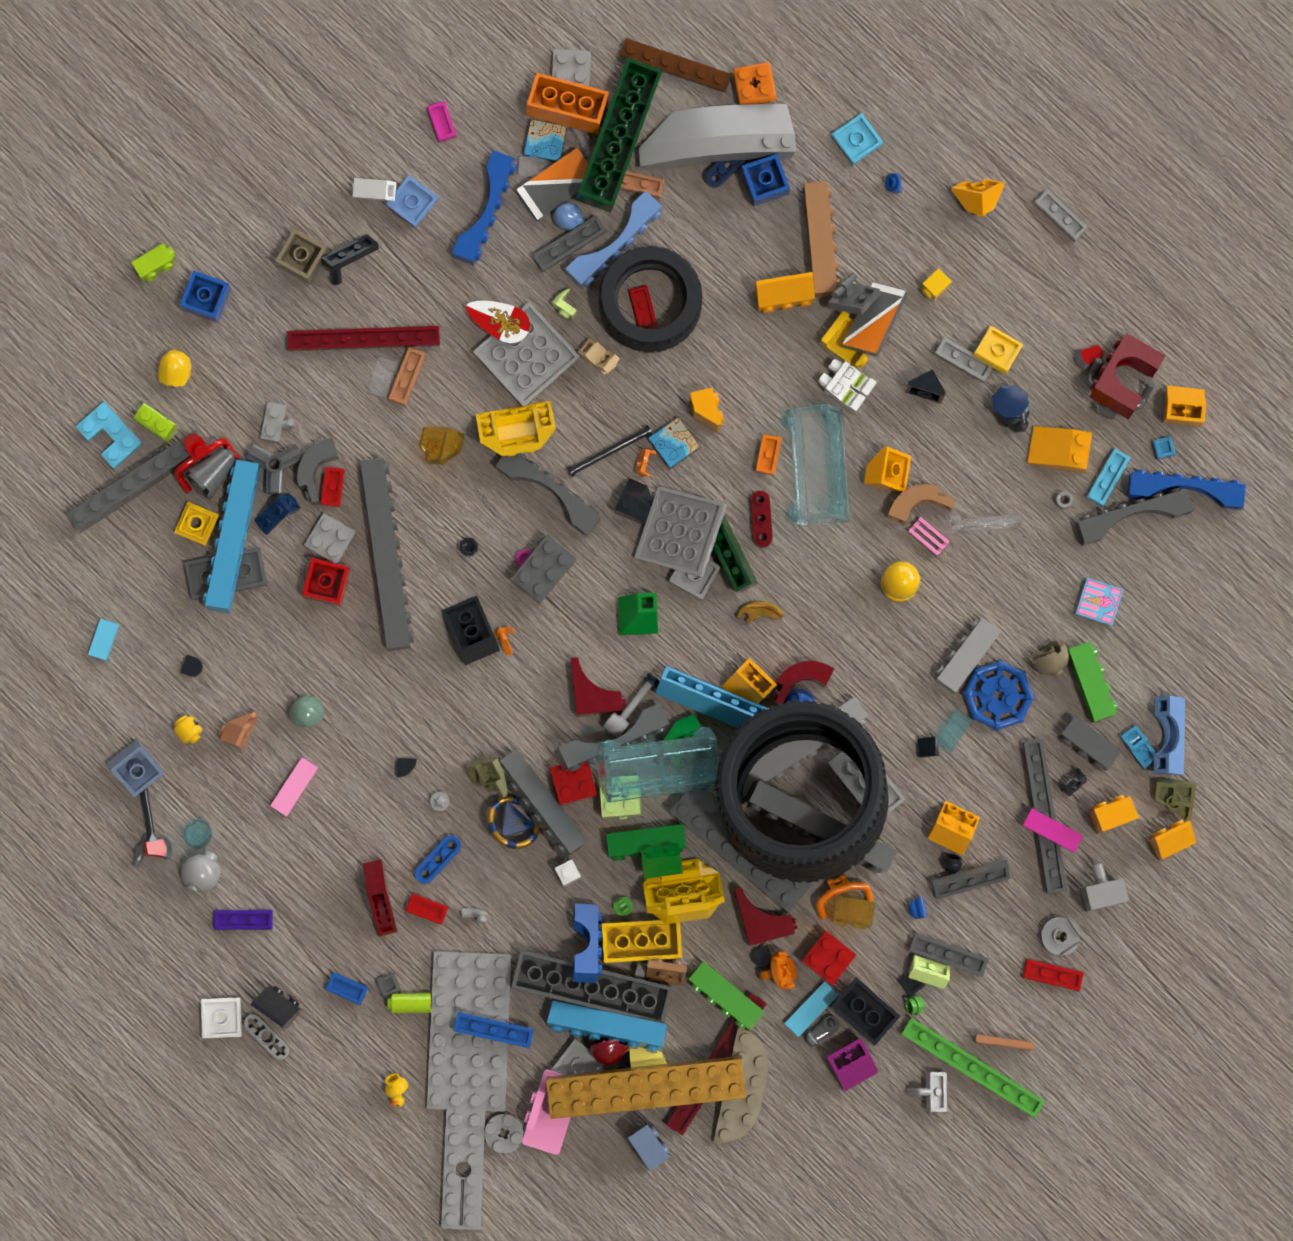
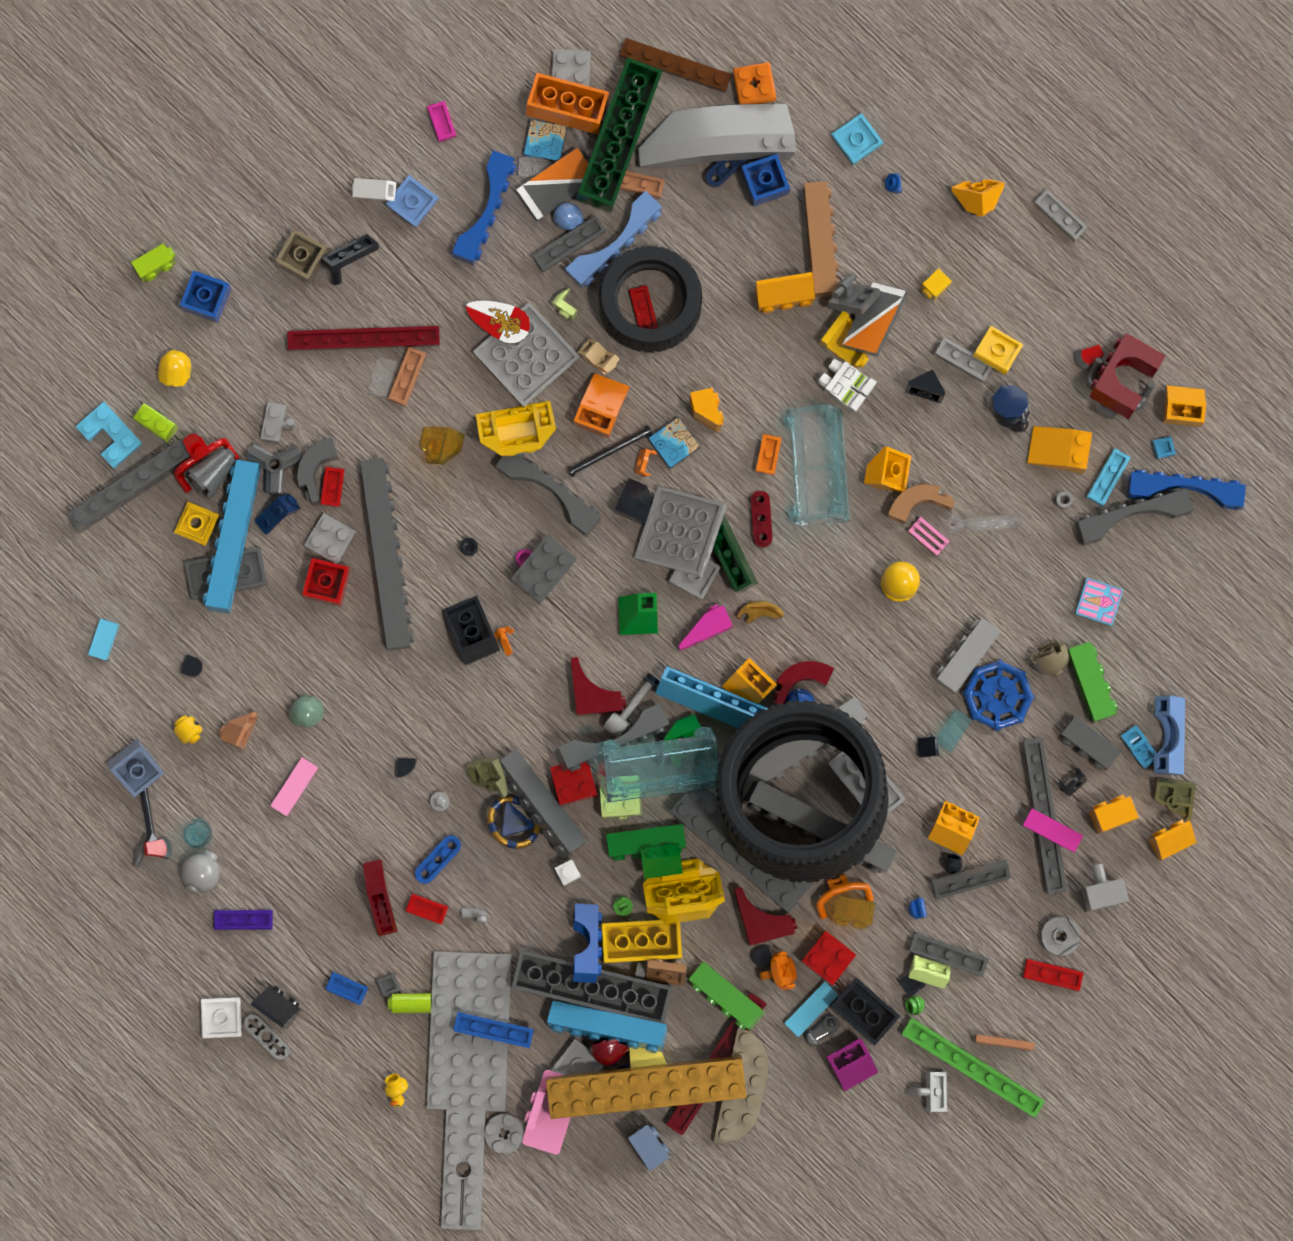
none -> orange slope [573,373,630,439]
none -> dark pink slope [678,604,733,651]

